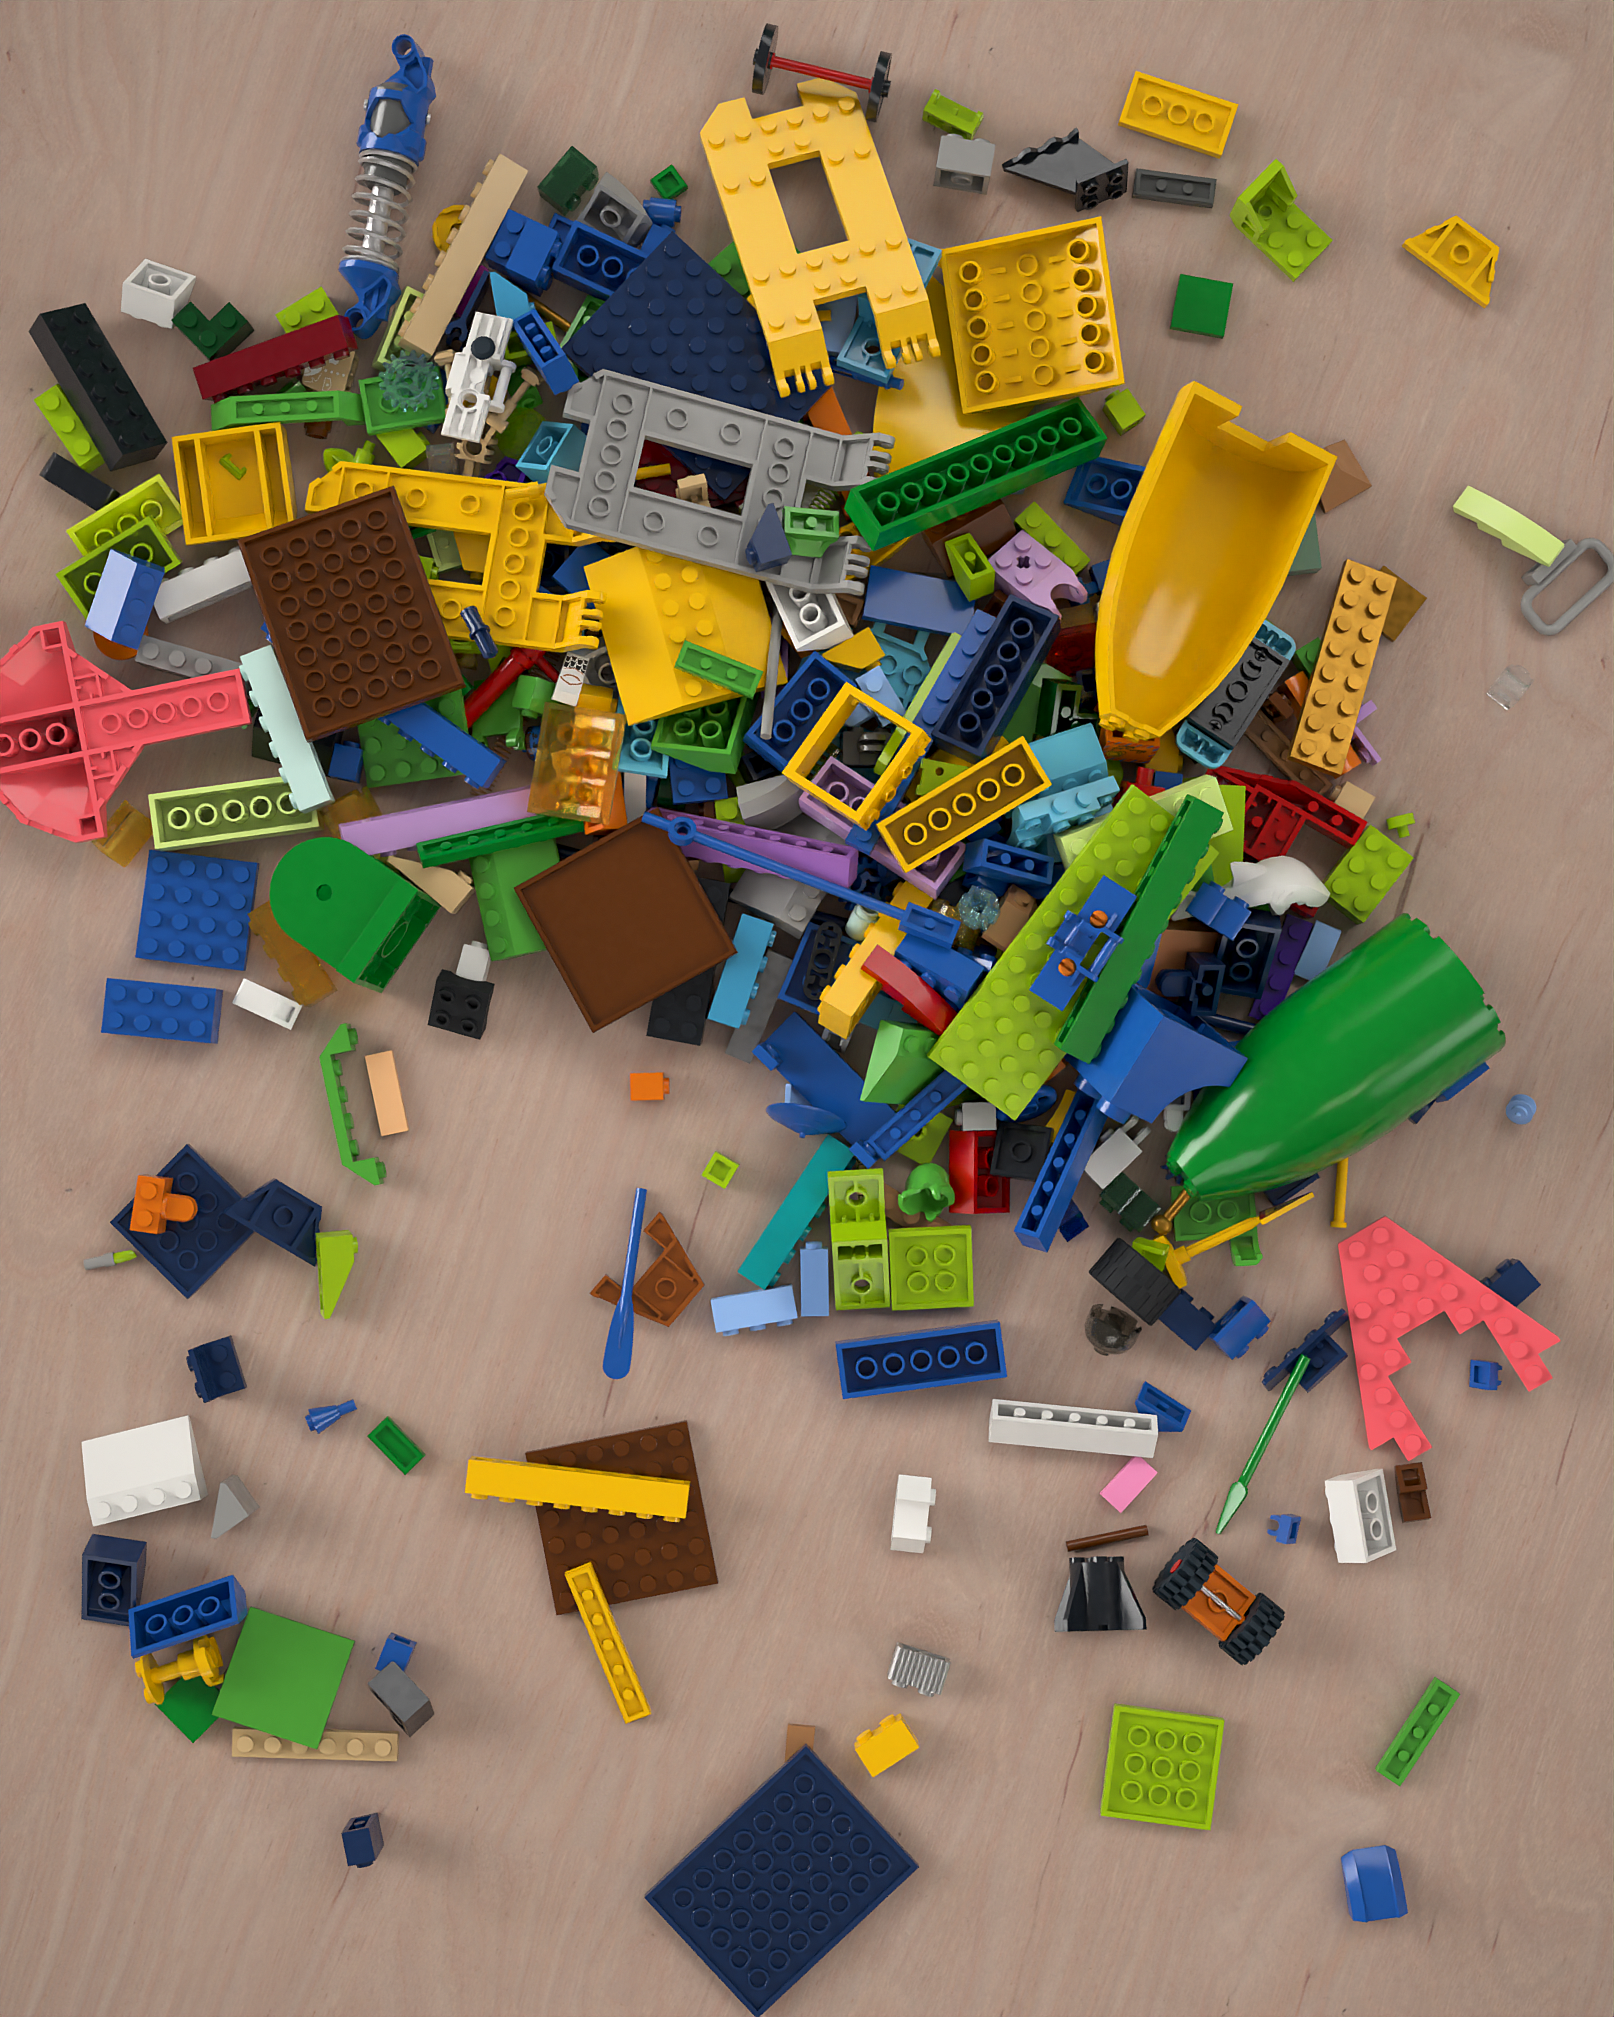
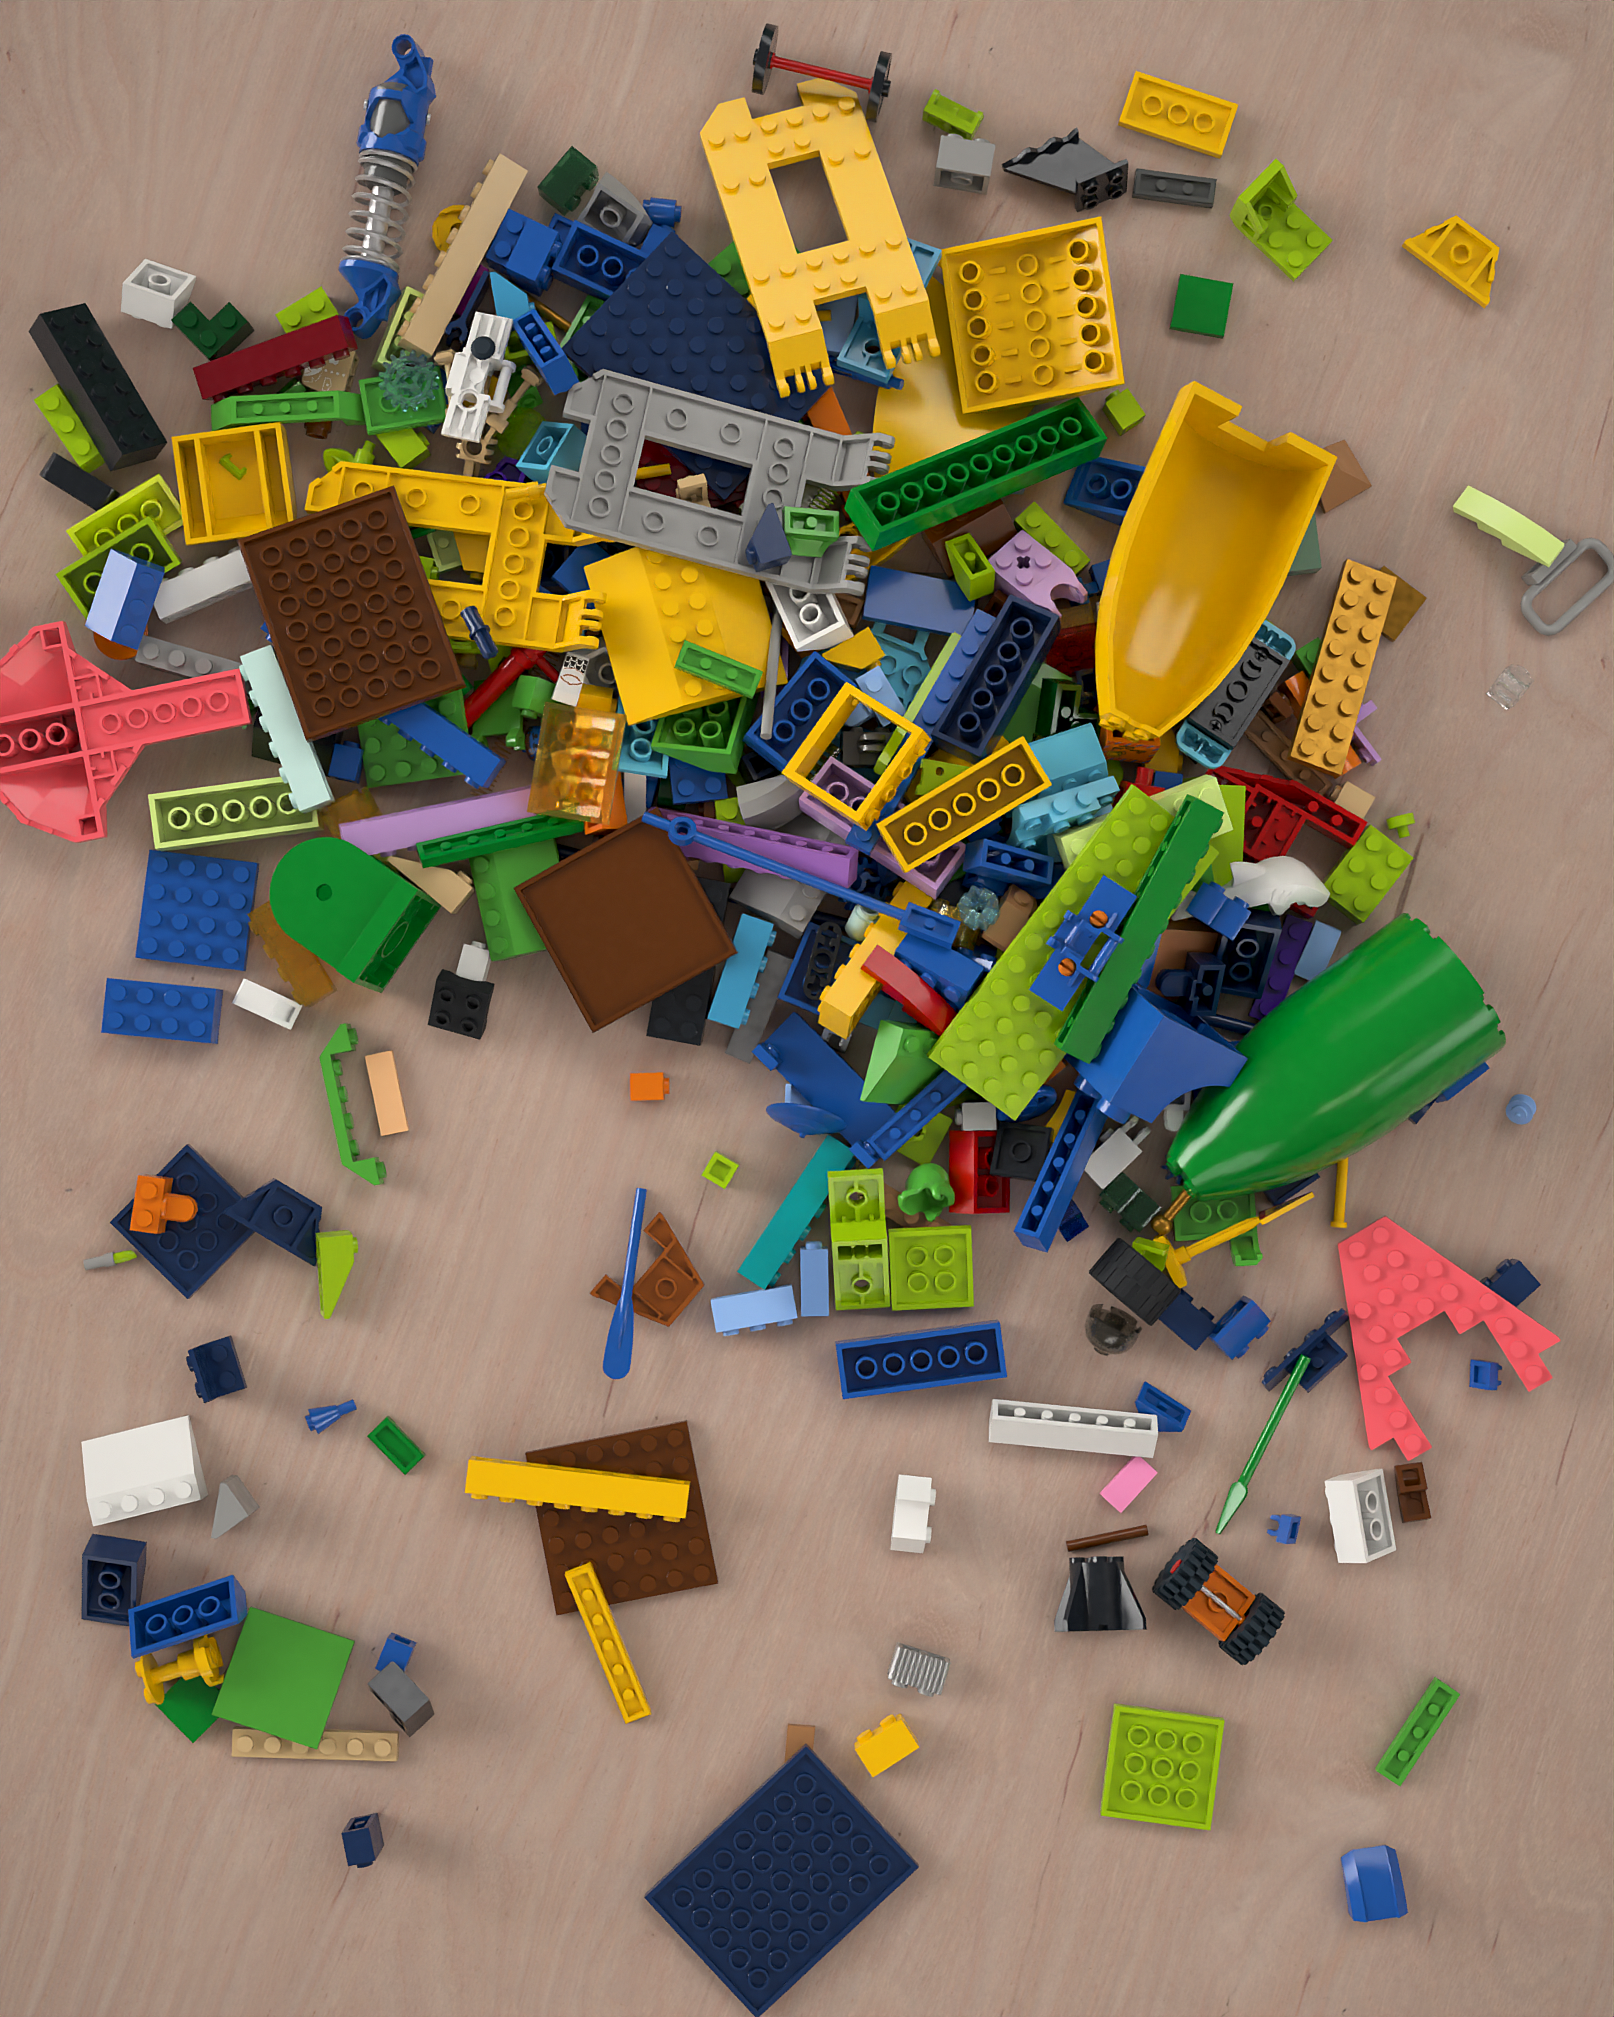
clear yellow panel [91,799,153,867] -> none
clear slope [426,443,460,475] -> none
green tile [650,164,688,199] -> none

